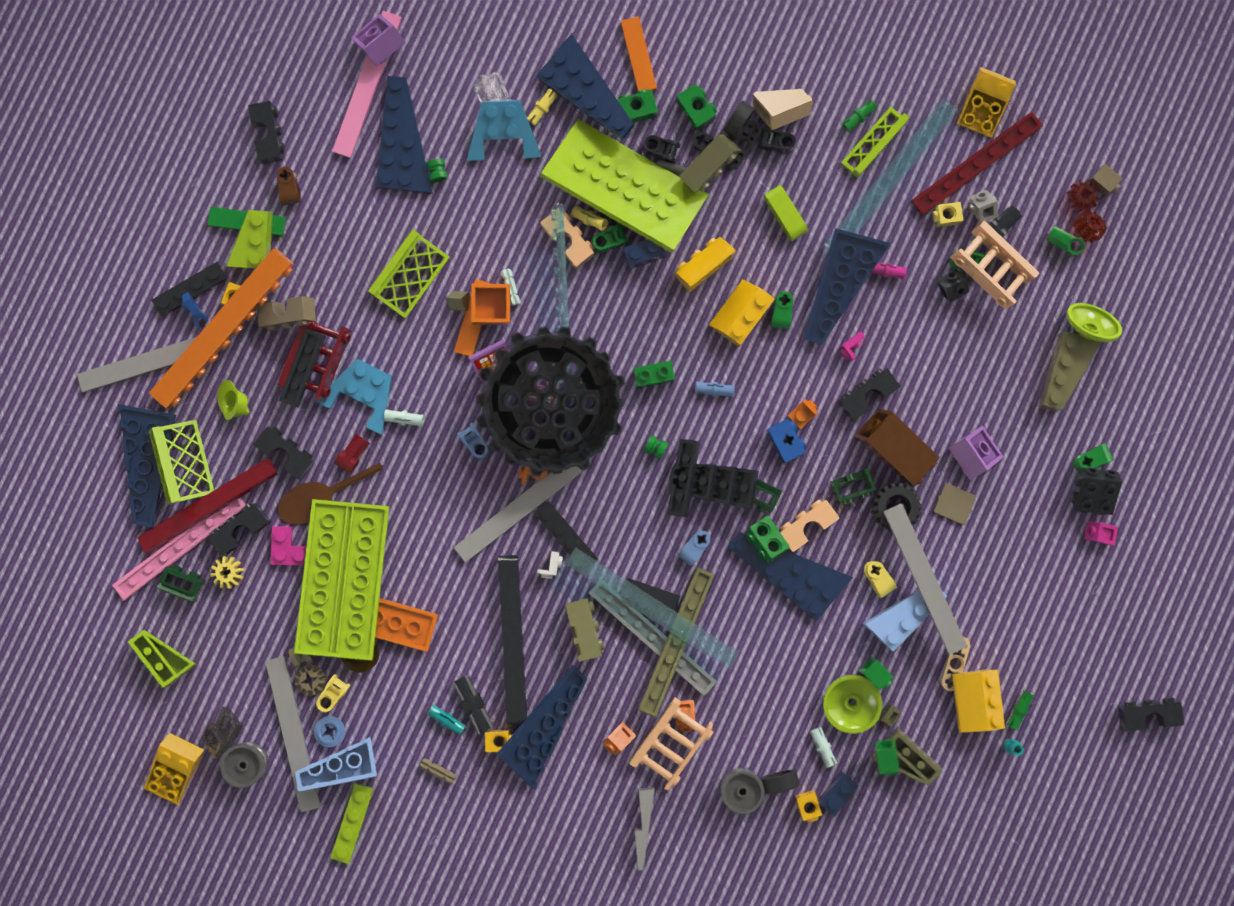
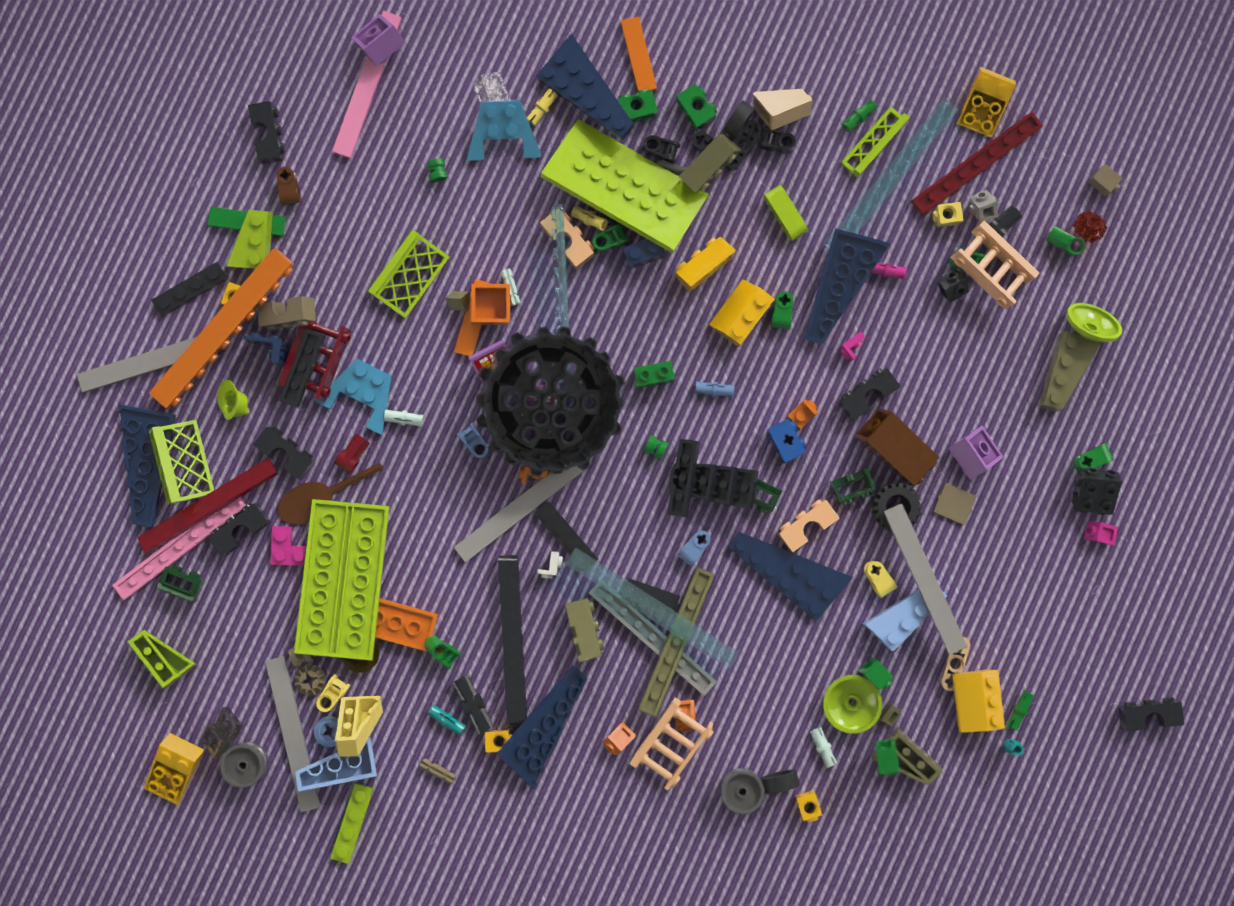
blue plate [182,292,208,327] -> none
light yellow gear [210,556,244,589] -> none
dark blue wing [376,76,433,194] -> none
light grey slope [635,787,654,871] -> none
green brick [746,516,790,564] -> none
dark blue piece [818,771,859,816] -> none
clear red gear [1067,180,1100,212] -> none
none -> dark blue bracket [243,333,289,367]
none -> light yellow wedge [335,696,383,757]
none -> green piece [424,636,462,670]

